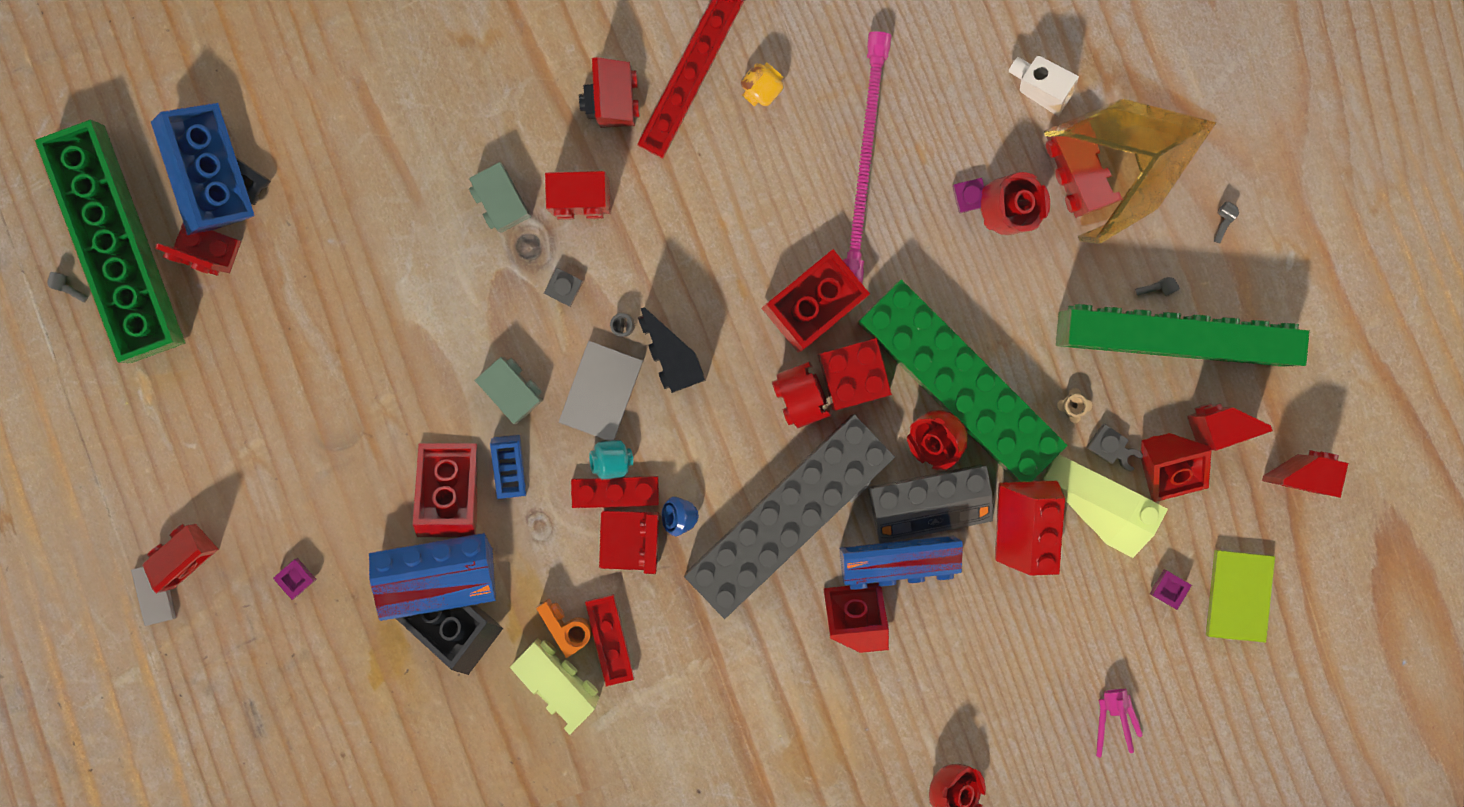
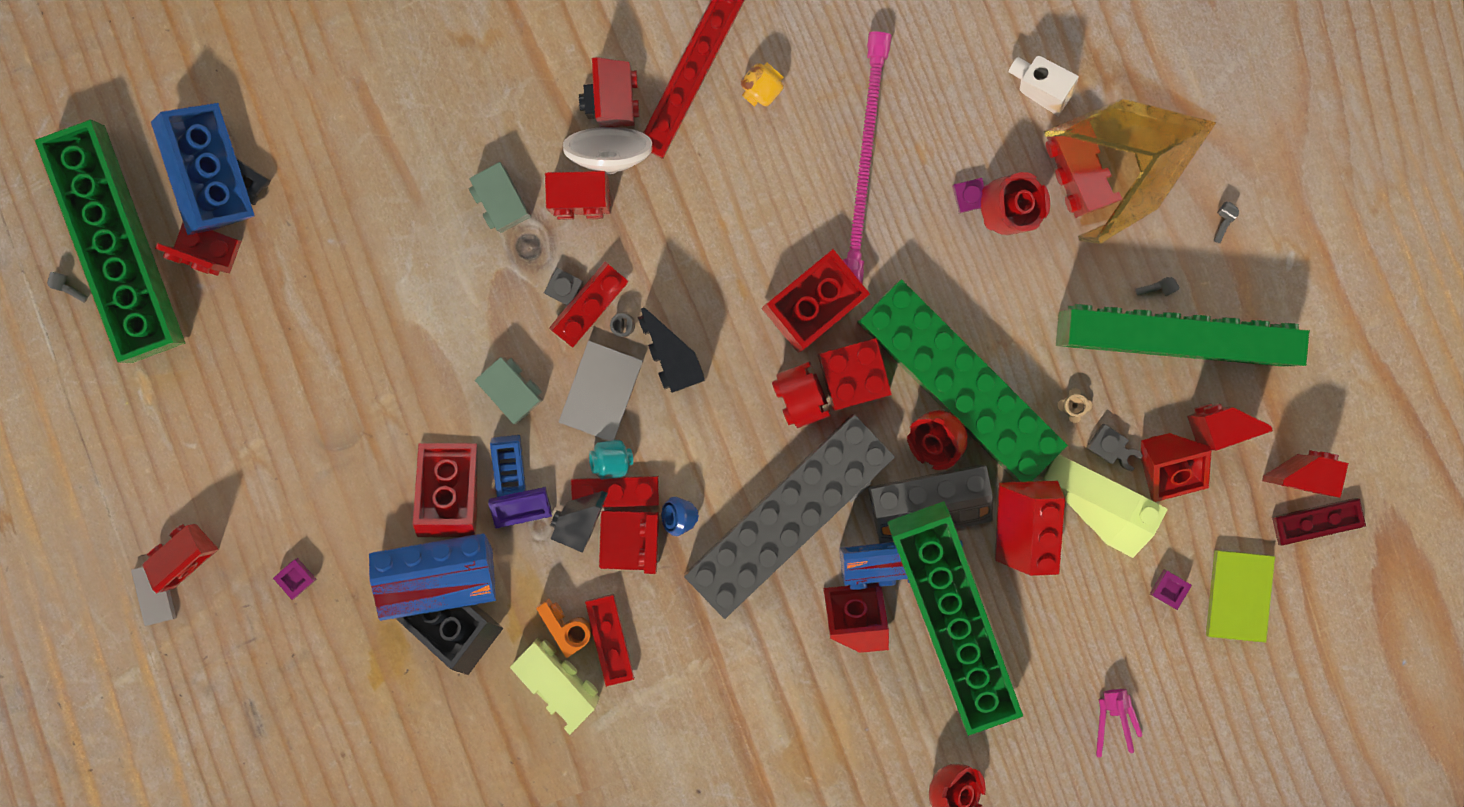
none -> dark purple tile [488,487,553,529]
none -> red plate [549,261,629,348]
none -> black slope [550,491,608,553]
none -> white dish [563,127,652,174]
none -> green brick [887,501,1024,736]
none -> dark red tile [1272,498,1366,546]

